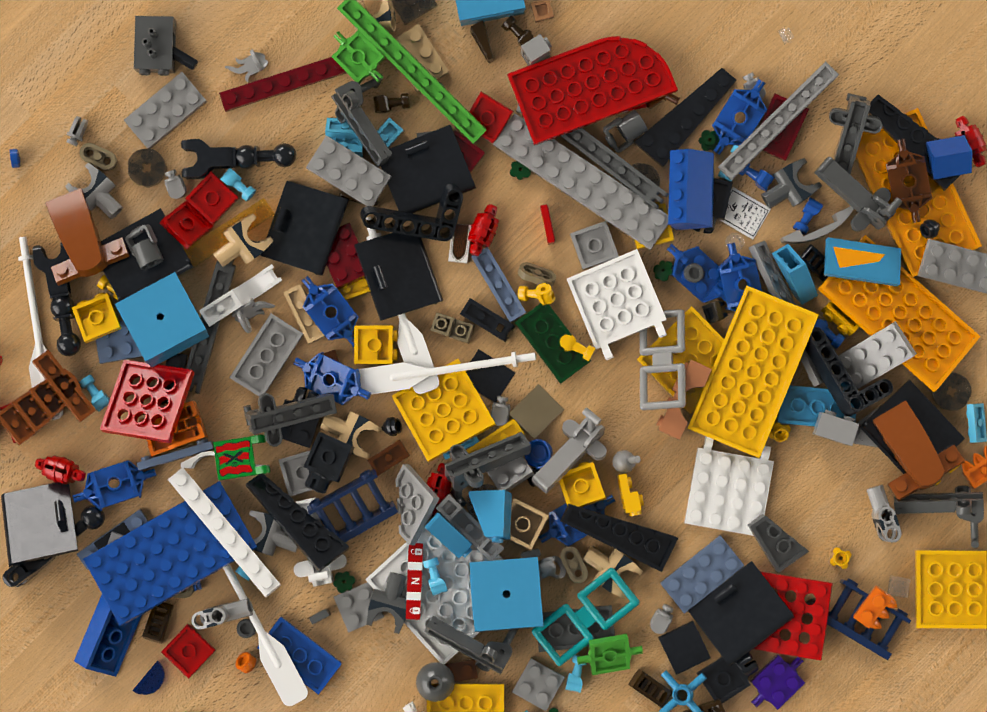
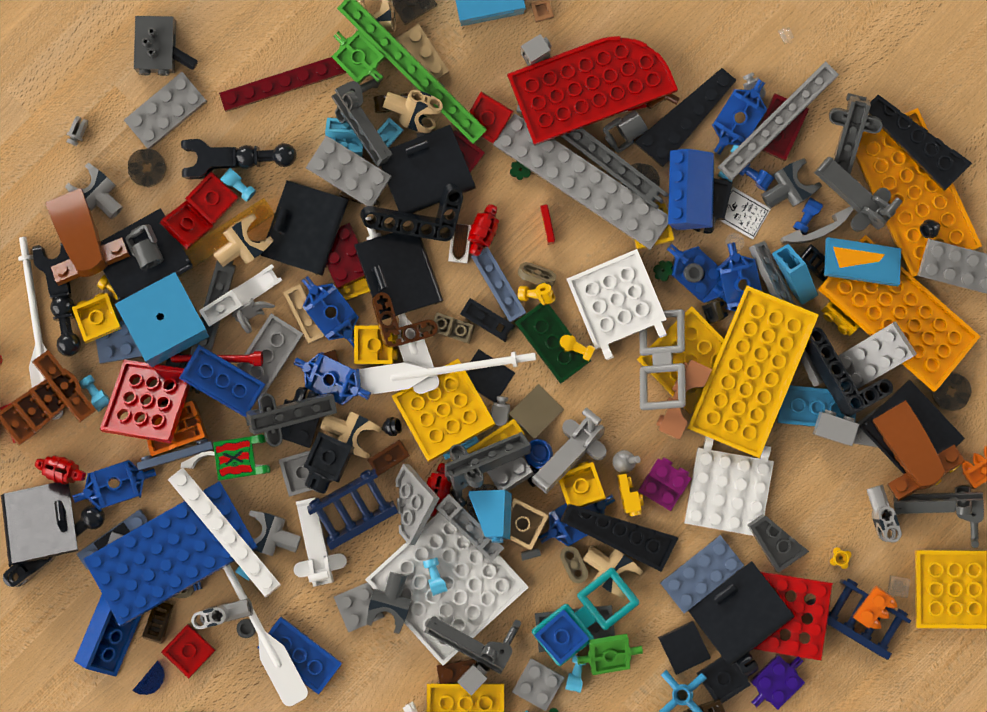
blue tile [9,148,20,168] -> none
dark tan plate [79,143,117,171] -> none
light grey arm [164,169,187,199] -> none
light grey piece [225,49,268,82] -> none
orange tile [236,652,257,673] -> none
black wing [246,474,349,572] -> none
dark grey tile [309,608,331,625] -> none
dark green plant [333,571,355,593] -> none
red sticker [406,543,423,620] -> none
dark grey piece [416,662,455,702] -> none
dark azure slope [425,512,472,558] -> none
dark brown slope [470,20,493,64] -> none
dark azure container [470,557,544,632] -> none
dark brown leg [501,16,534,46] -> none
light grey piece [538,556,566,582] -> none
light grey plate [570,221,619,270] -> none
dark brown slope [628,669,672,708] -> none
light grey arm [650,604,674,634] -> none
dark green plant [698,130,720,151] -> none
yellow plate [769,422,791,442] -> none
blue leg [814,319,846,349] -> none
reddish brown plate [885,138,932,223] -> none
blue slope [926,135,972,180] -> none
red piece [954,116,987,168] -> none
medium azure plate [966,403,987,443] -> none
none -> red piece [170,351,263,366]
none -> blue tile [179,345,265,418]
none -> reddish brown beam [372,292,438,348]
none -> tan connector [383,90,443,133]
none -> light grey brick [457,664,488,696]
none -> blue plate [534,609,590,665]
none -> magenta plate [638,457,691,511]

